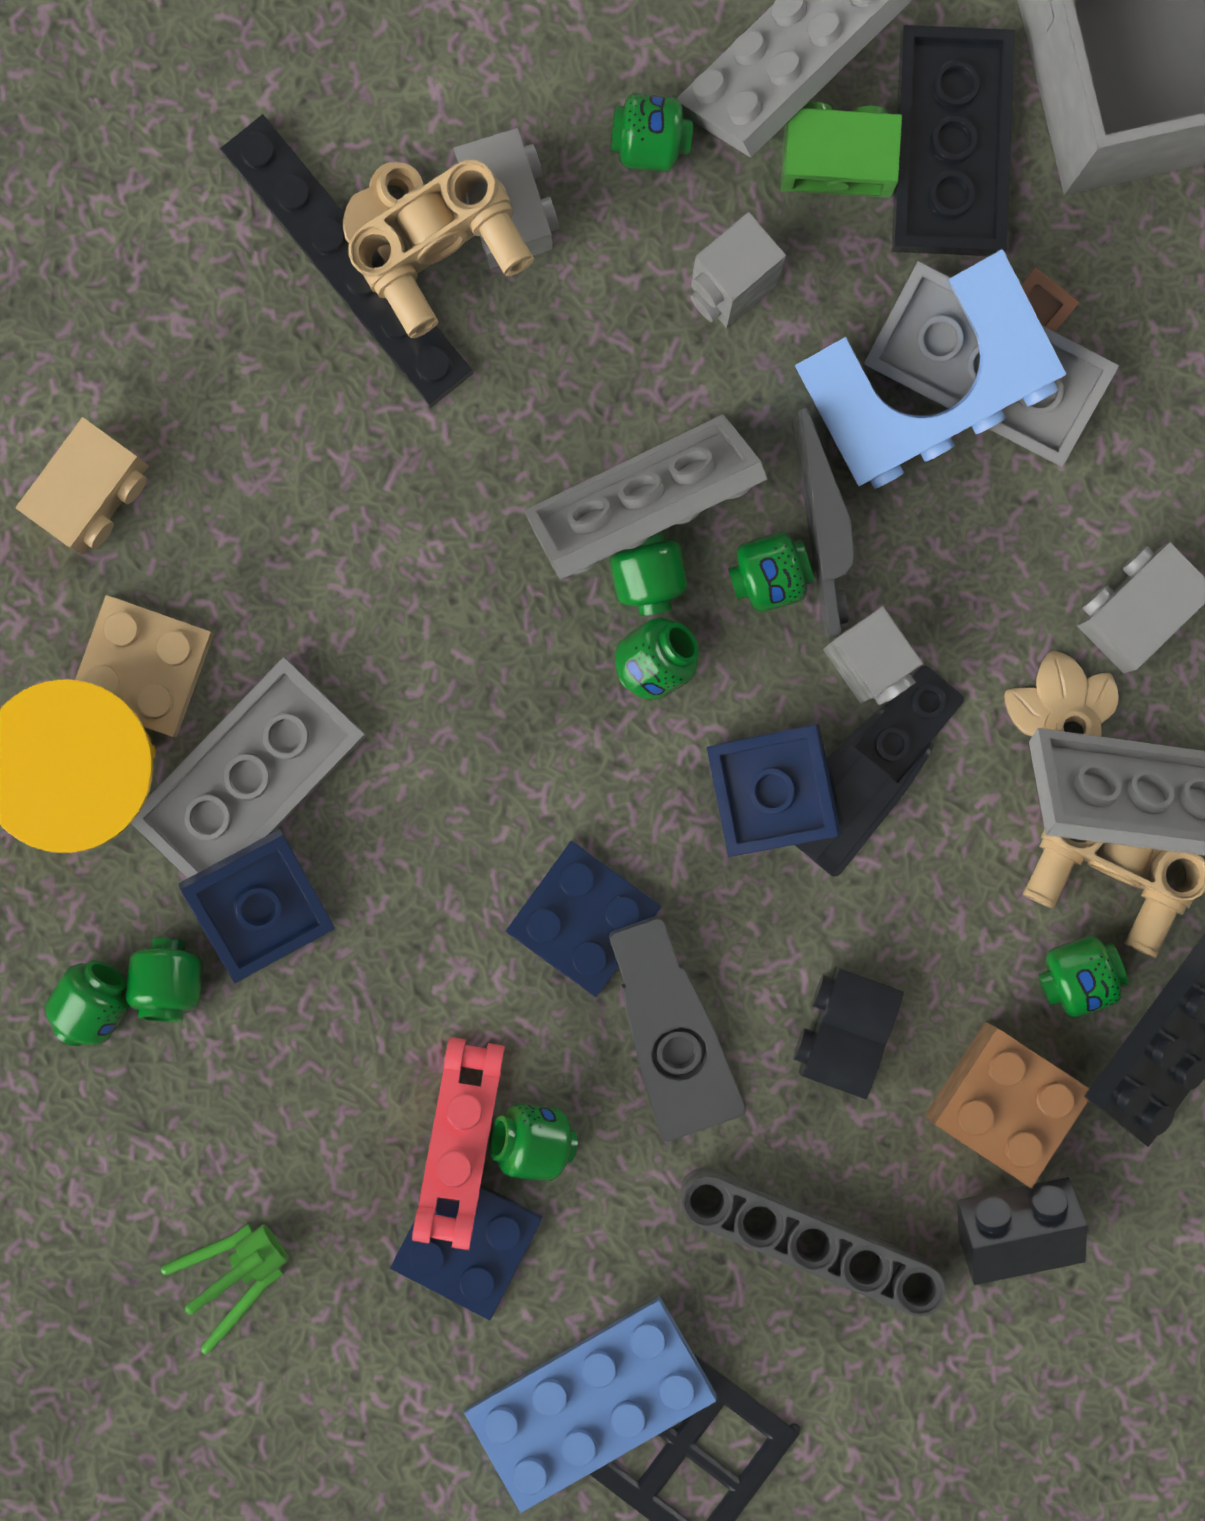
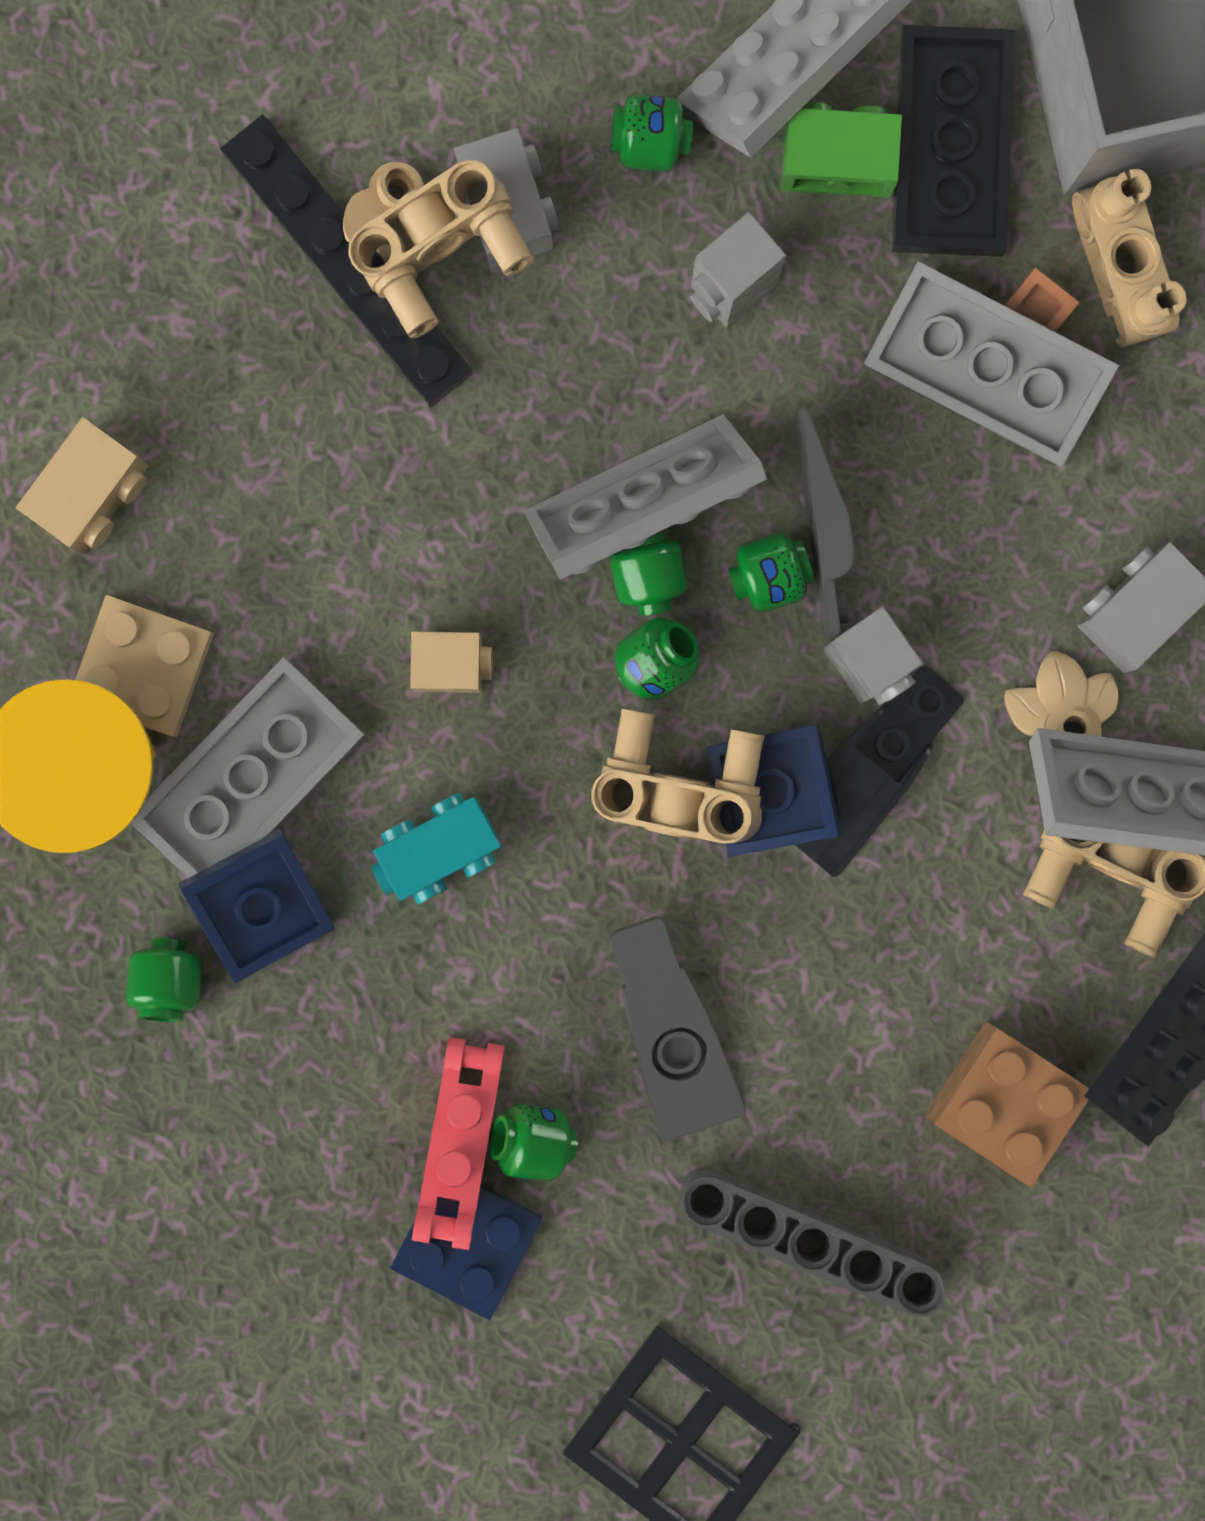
green head [45,960,130,1046] -> none
bright green plant [161,1223,289,1354] -> none
medium blue plate [464,1295,717,1513] -> none
dark blue plate [505,840,662,997] -> none
black brick [793,967,904,1100] -> none
light blue arch [795,249,1066,489] -> none
black brick [957,1177,1087,1285] -> none
green head [1038,935,1129,1018] -> none
none -> teal brick [371,792,503,905]
none -> tan brick [410,632,493,693]
none -> tan piece [591,709,764,843]
none -> tan piece [1072,169,1187,348]

